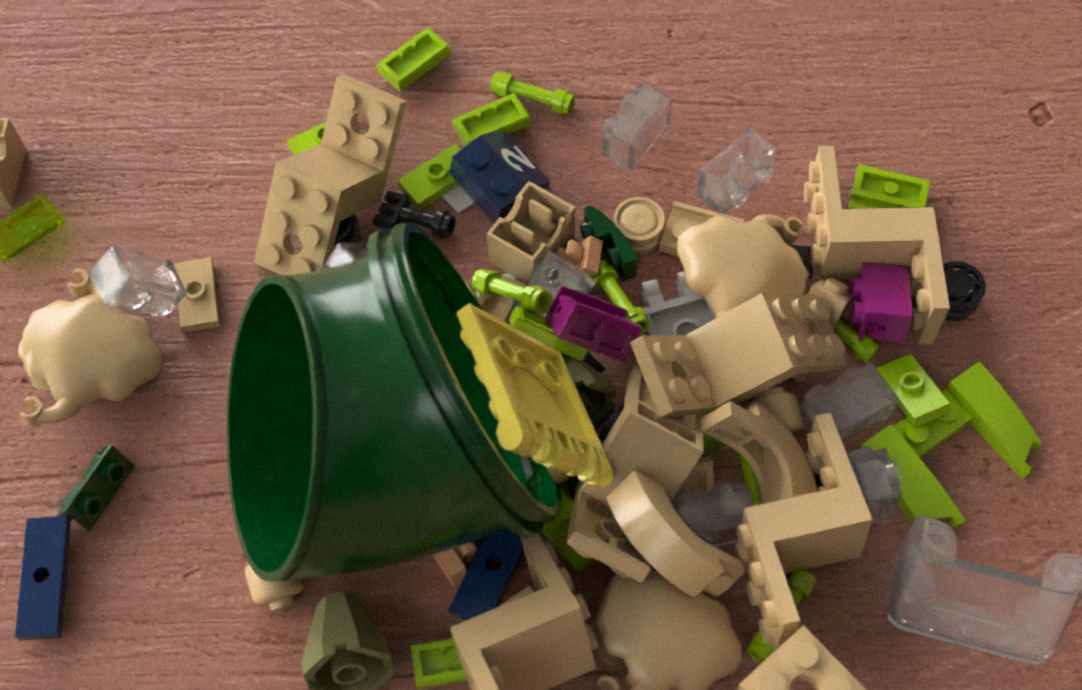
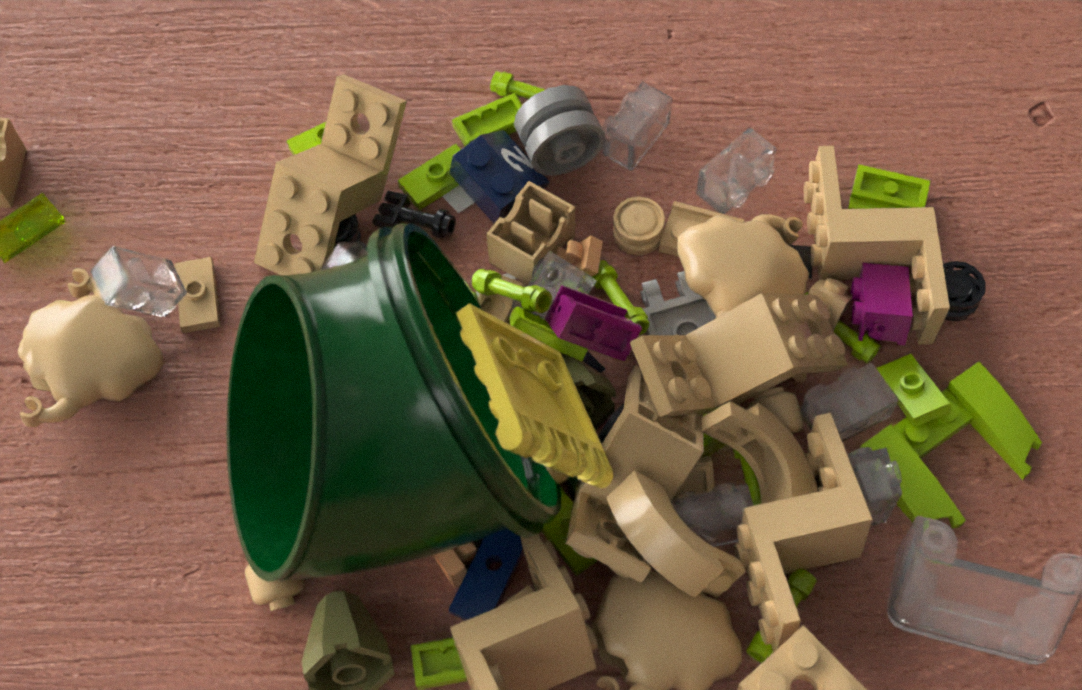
dark blue tile [15,516,71,641] -> none
dark green hinge [58,444,135,531] -> none
lime plate [376,27,451,92] -> none
dark green slope [579,205,638,281] -> none
none -> light grey wheel [514,85,606,176]

